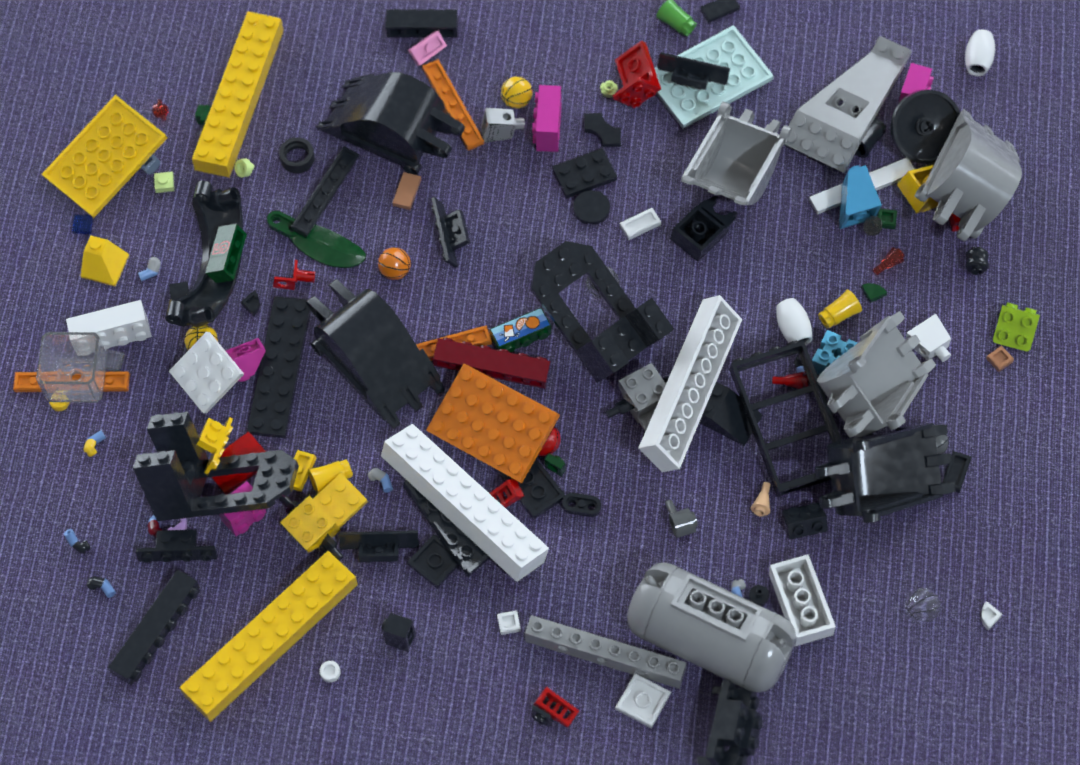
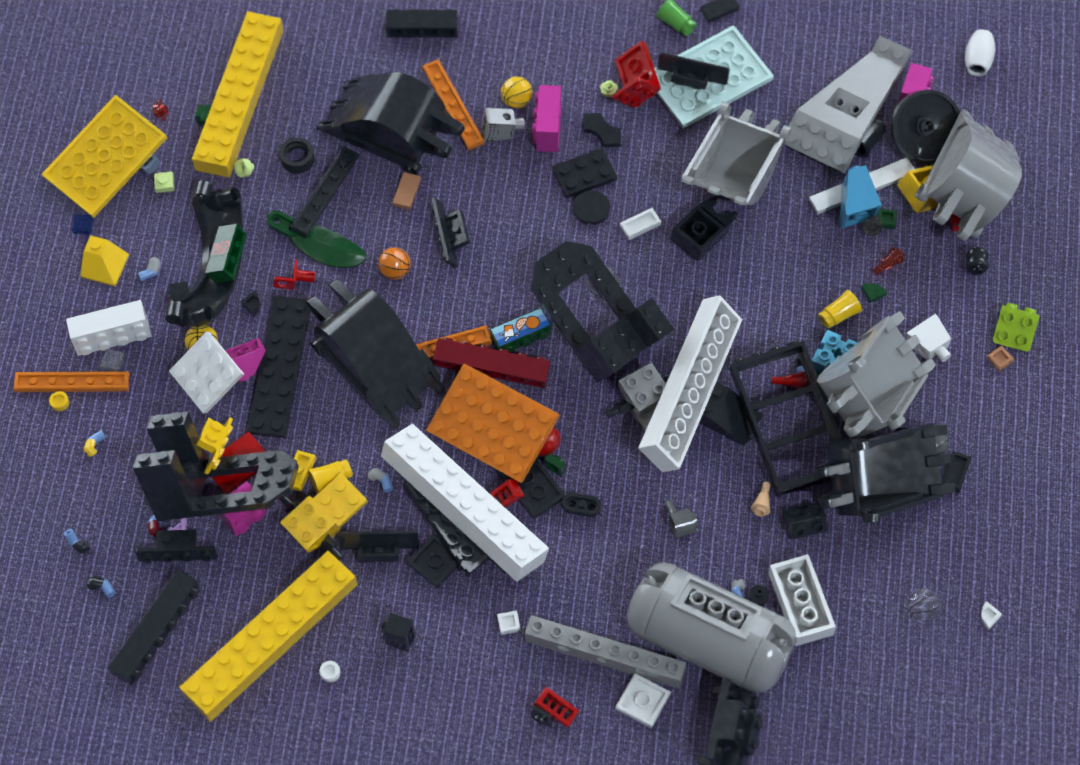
clear plate [36,332,107,403] -> none
bright pink plate [408,31,447,66] -> none
white piece [776,298,812,345] -> none

